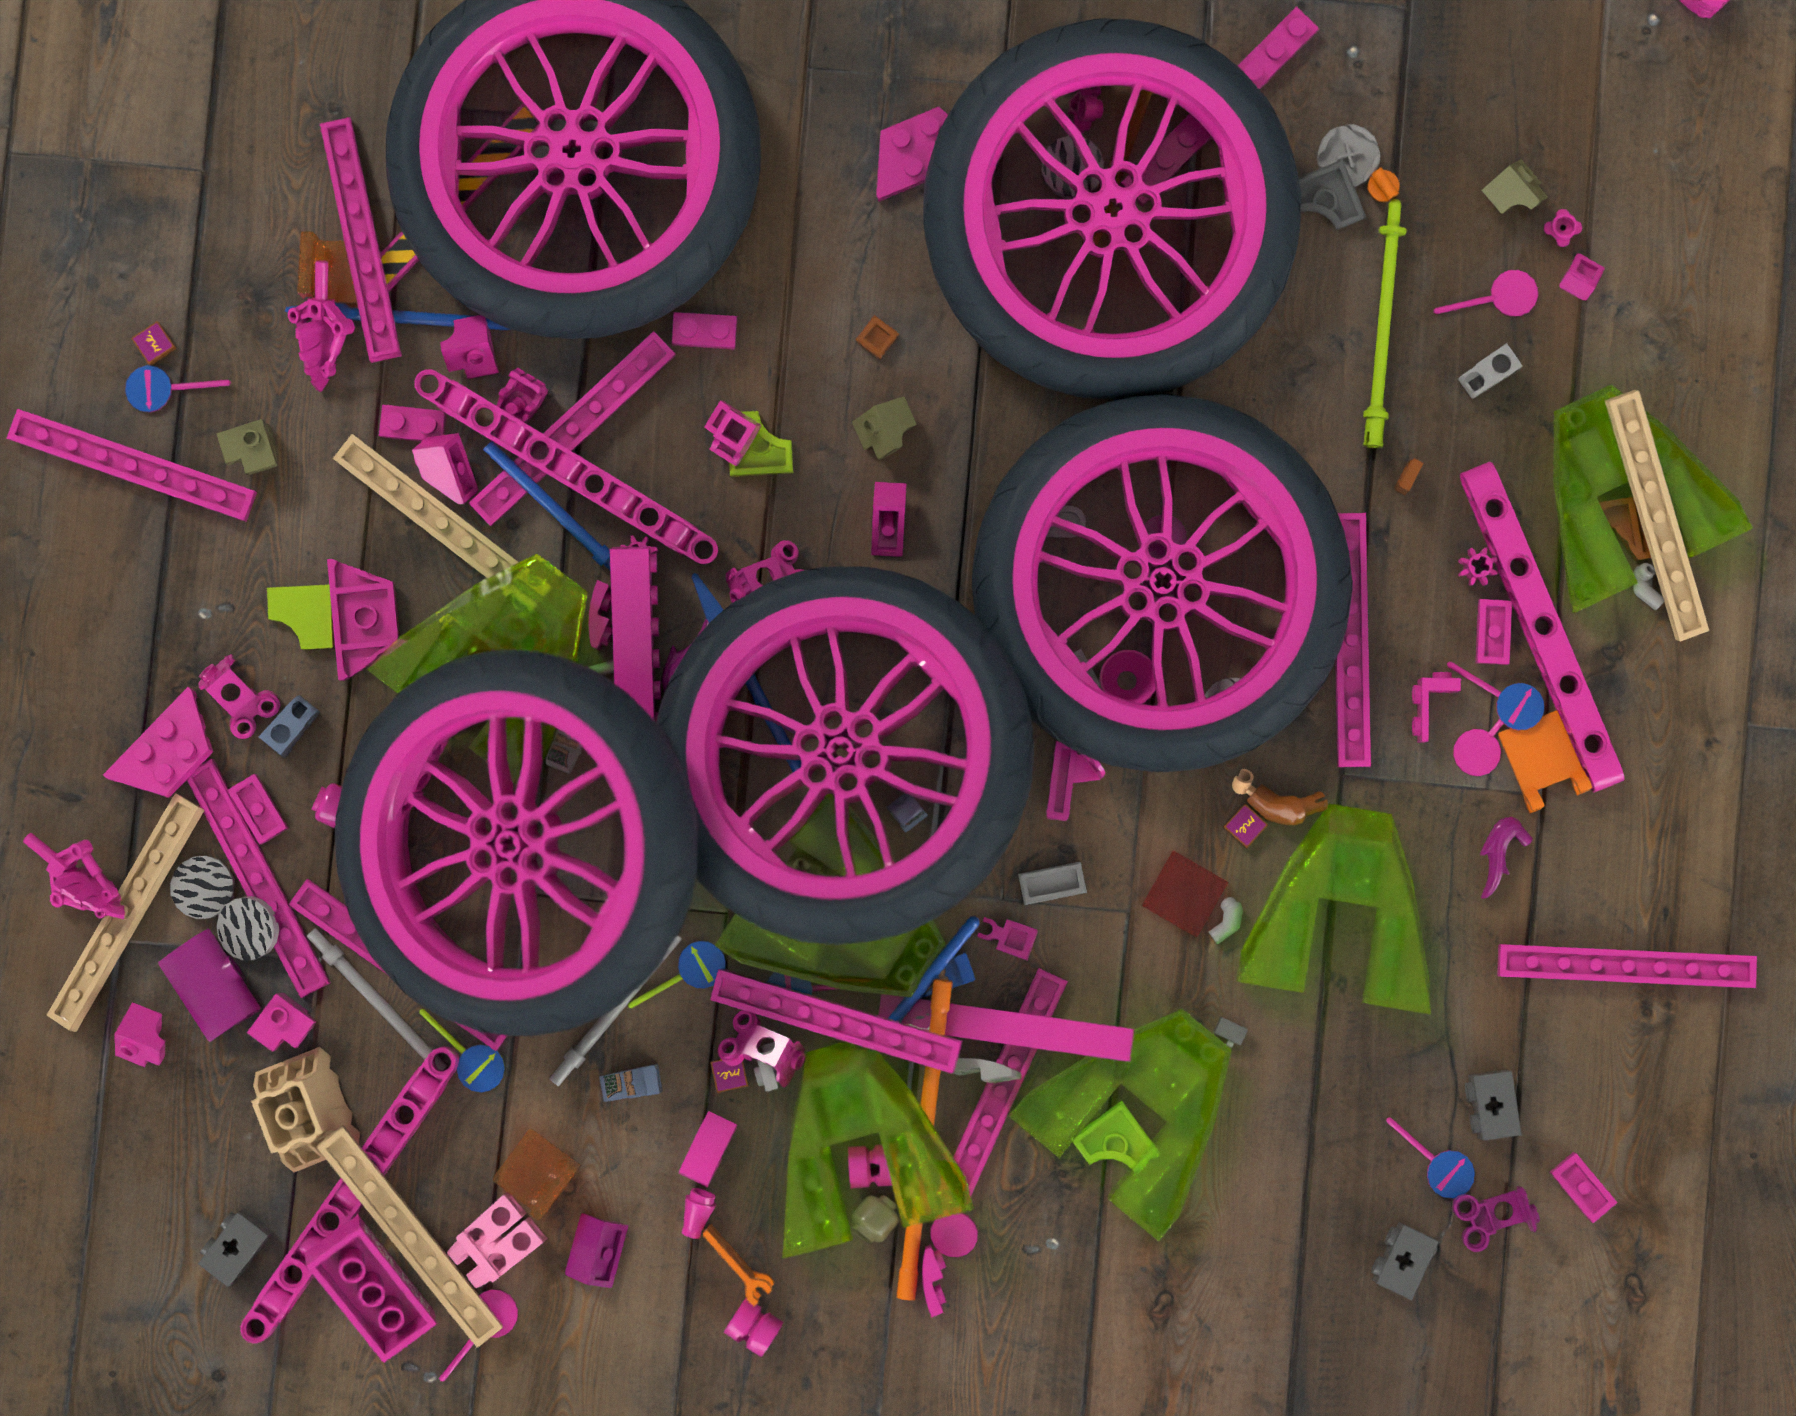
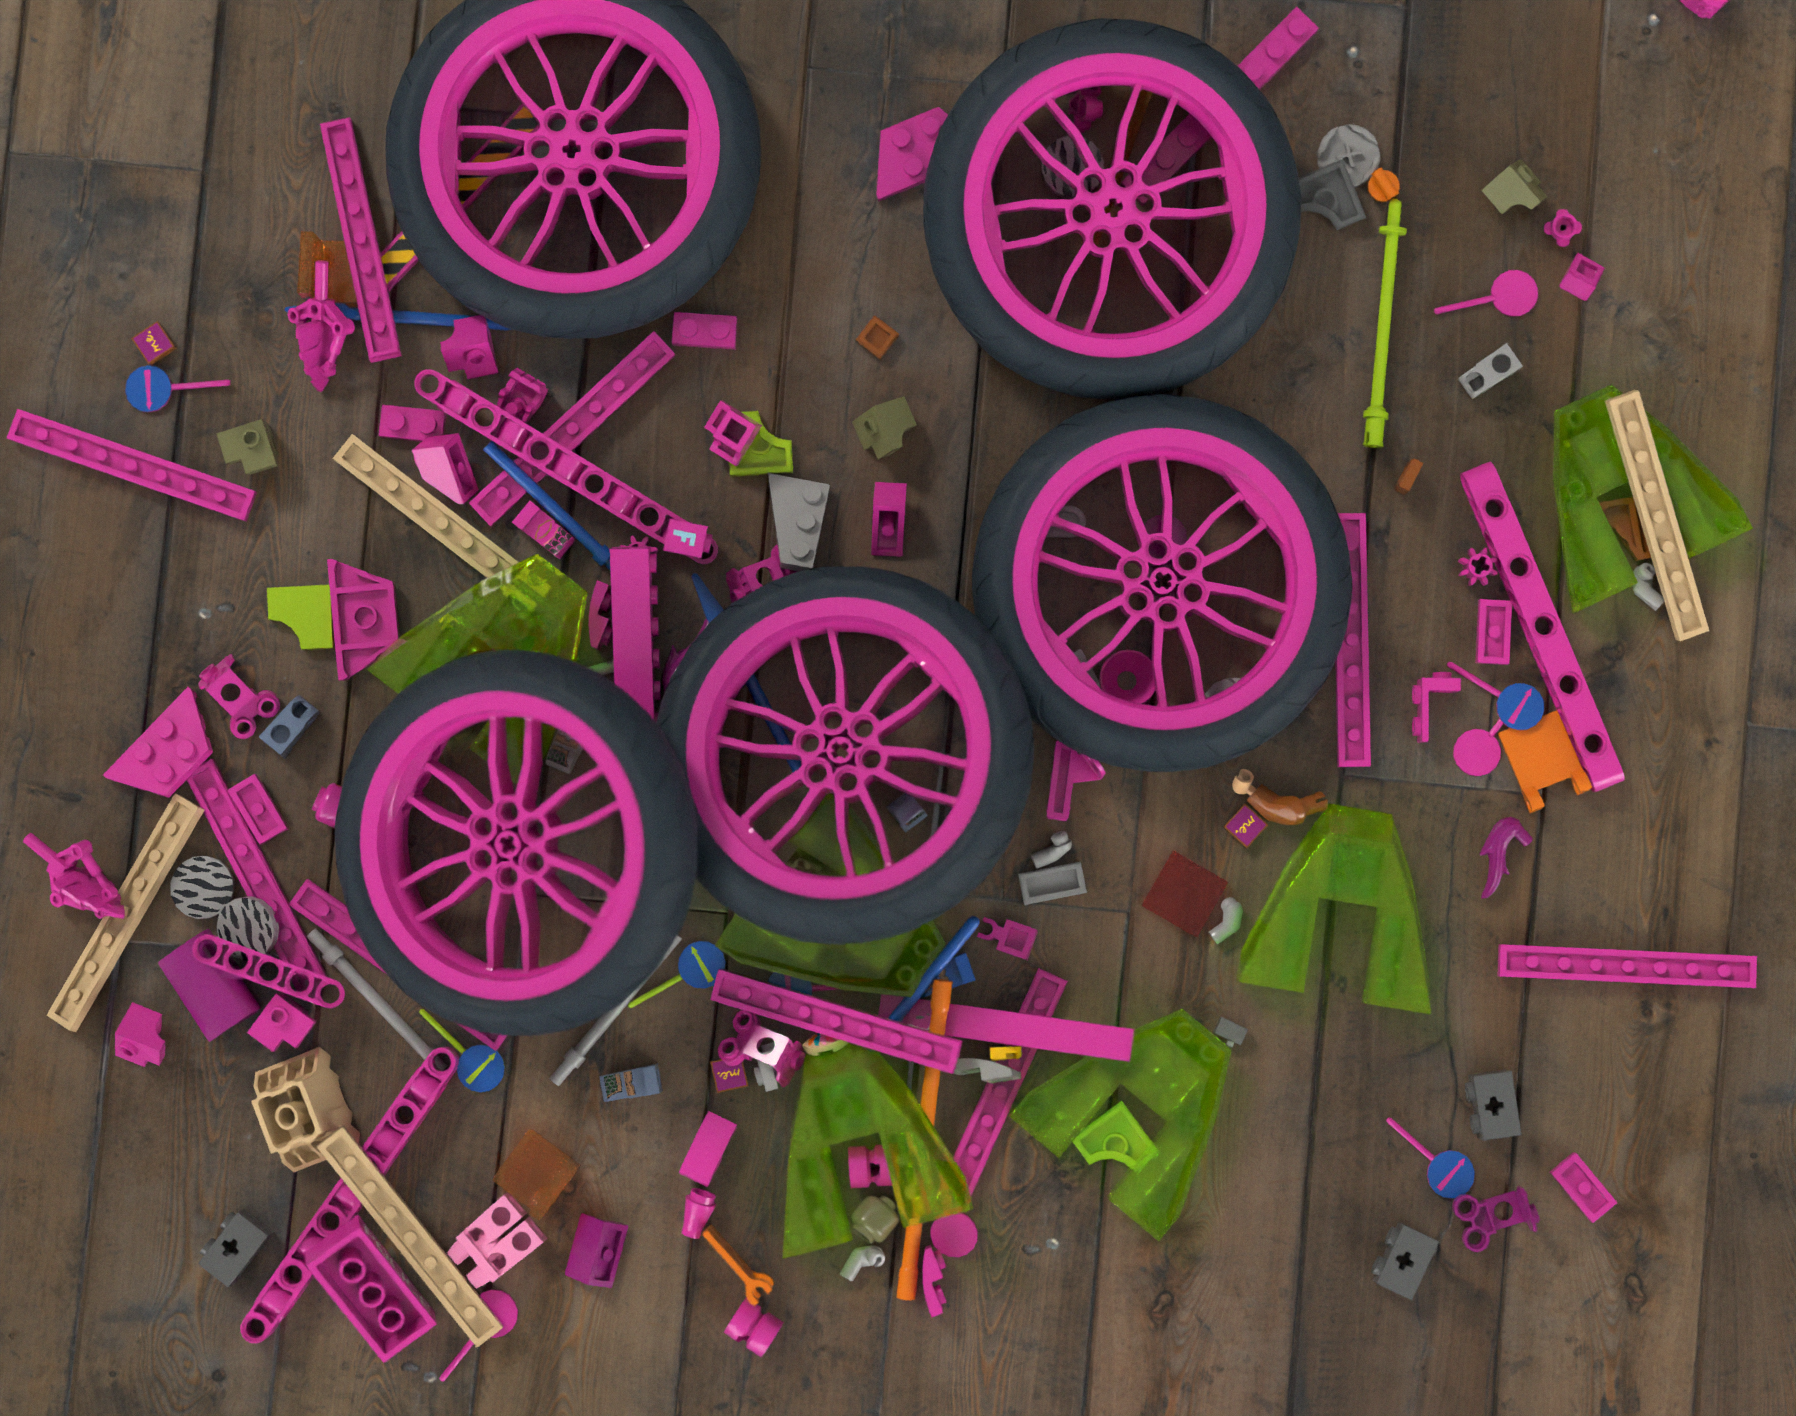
none -> dark pink beam [192,934,345,1008]
none -> dark pink leg [512,501,576,559]
none -> dark pink brick [664,519,713,558]
none -> light grey wing [768,473,830,571]
none -> tan tile [802,1032,848,1056]
none -> light grey arm [839,1245,885,1282]
none -> yellow tile [989,1046,1022,1061]
none -> light grey arm [1030,831,1072,869]

